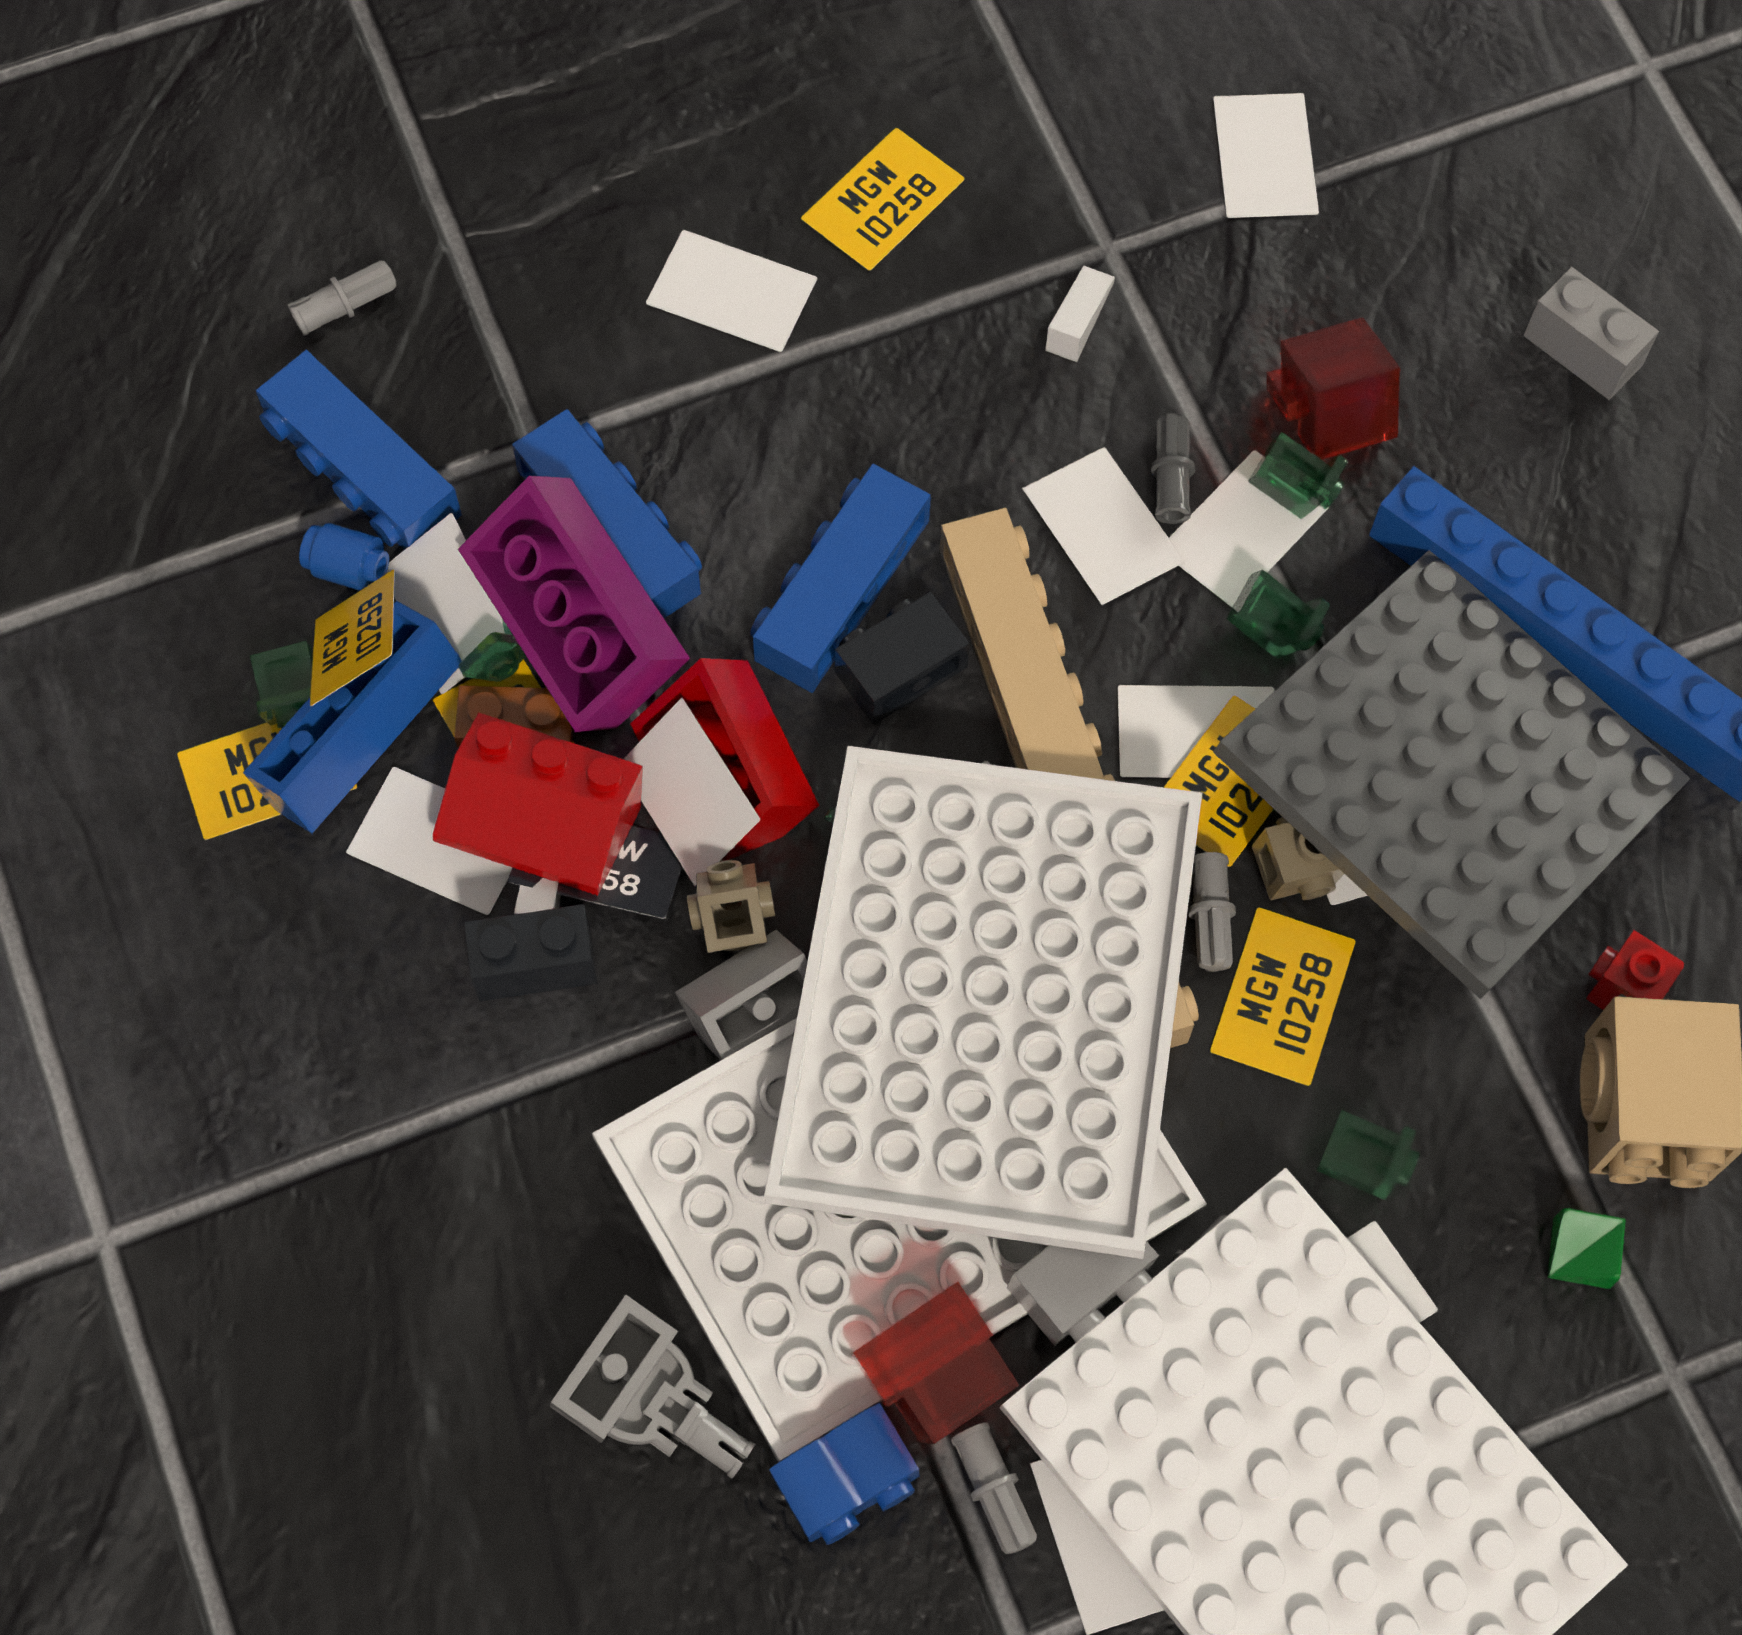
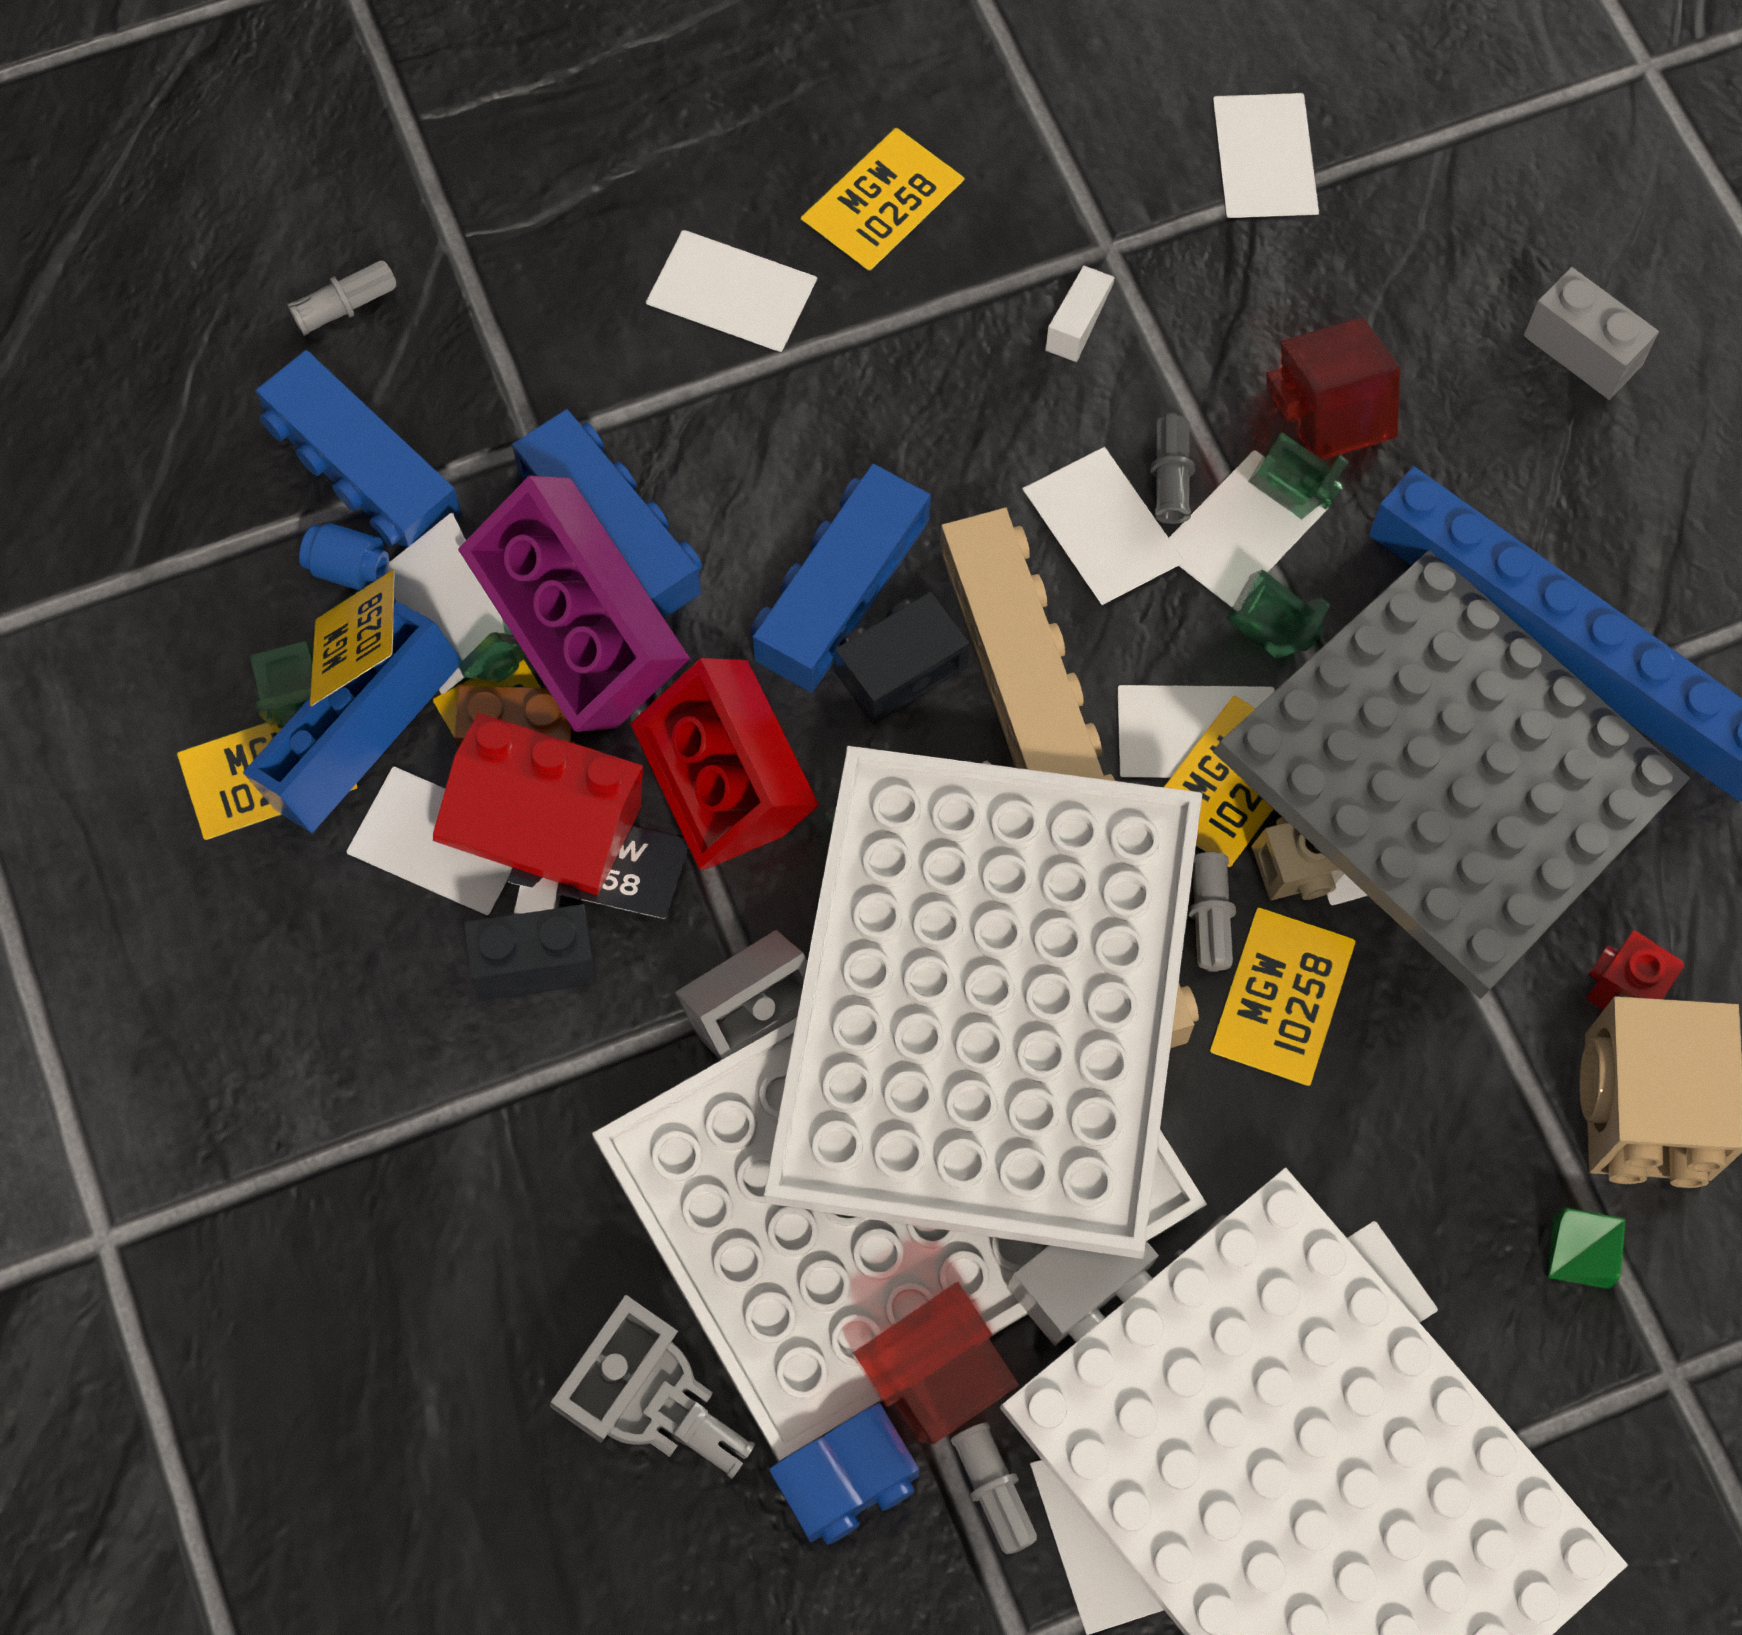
white sticker [624,698,761,886] -> none
dark tan brick [687,860,775,953] -> none
clear green bracket [1316,1110,1420,1200] -> none

